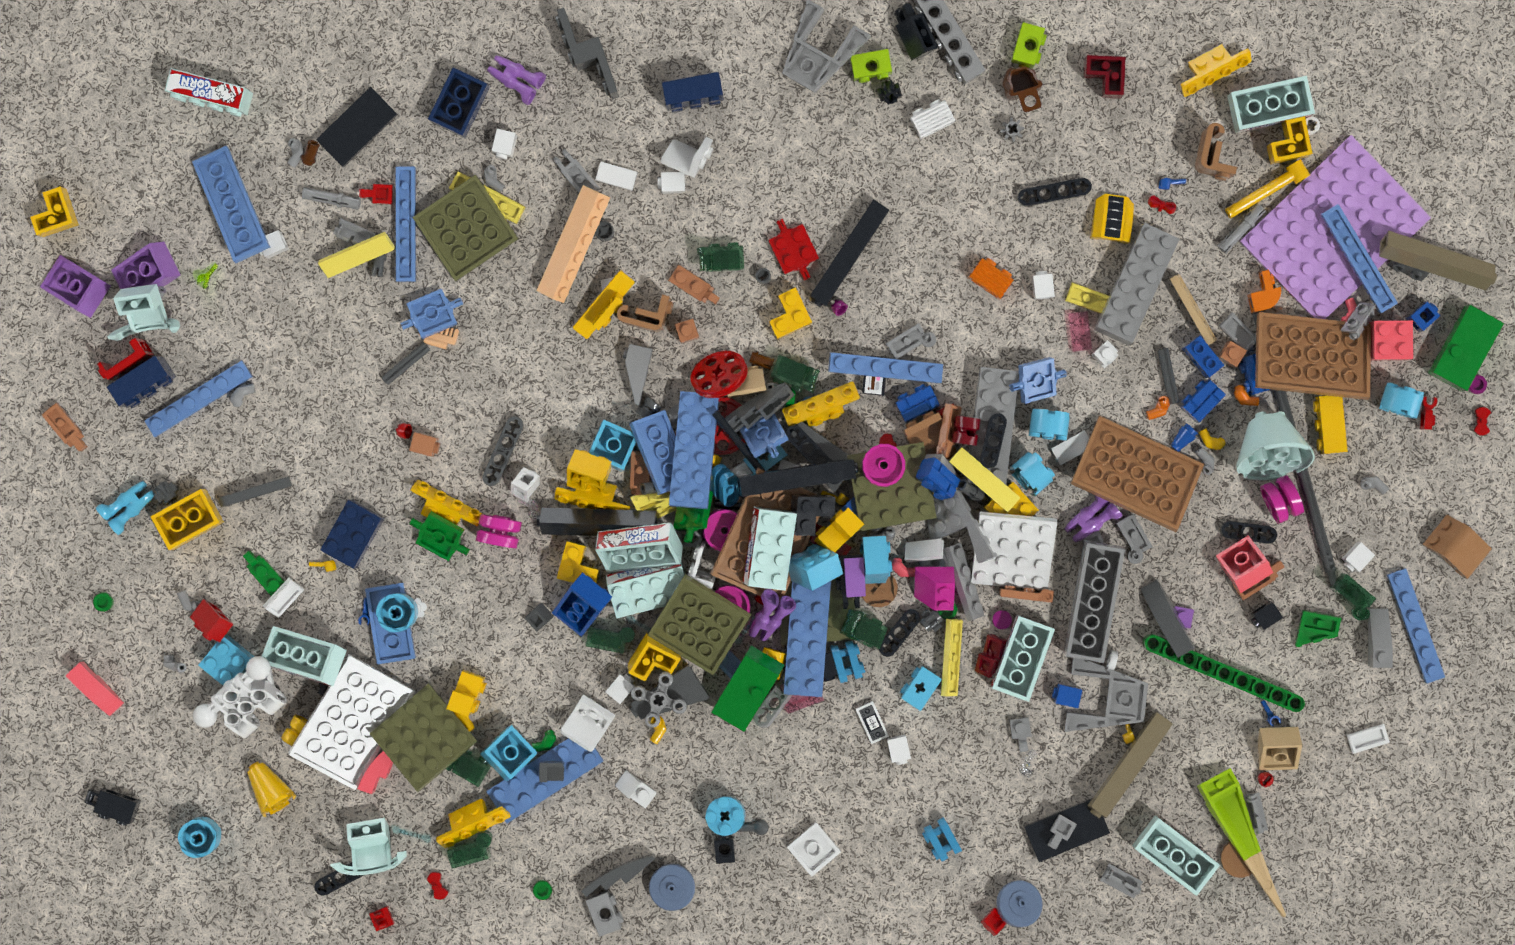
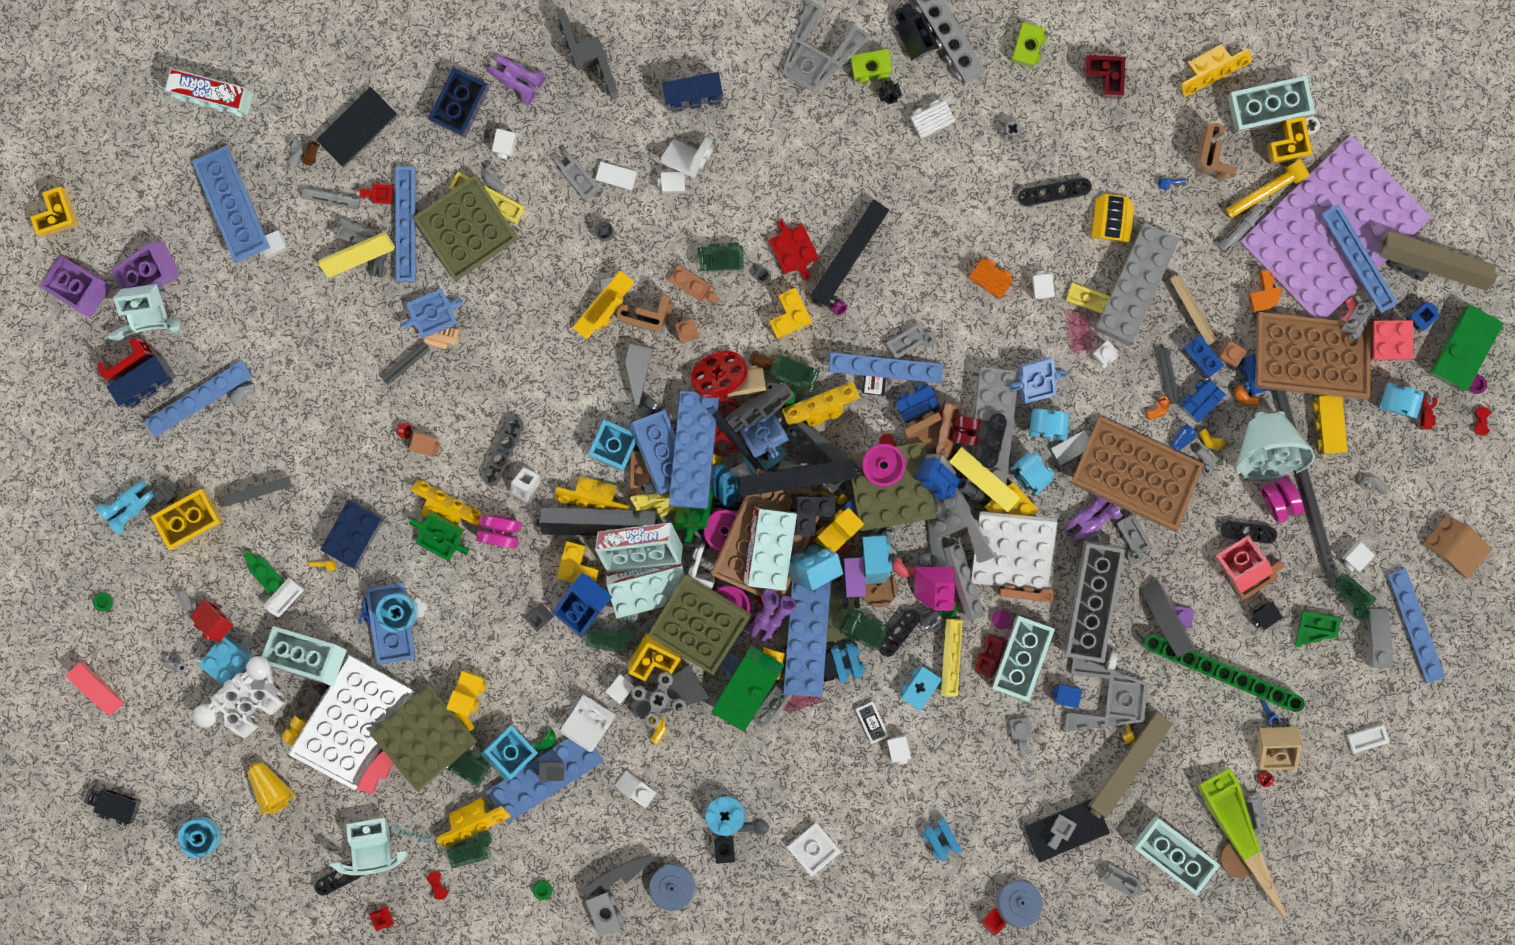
nougat hinge [42,403,88,452] -> none
clear neon green hand [197,263,218,289] -> none
light nougat brick [536,185,610,303] -> none
yellow brick [567,449,612,492] -> none
white tile [904,538,944,563] -> none
reddish brown piece [1002,64,1043,113] -> none
red piece [1148,195,1176,214] -> none
light grey tile [1218,312,1256,353] -> none

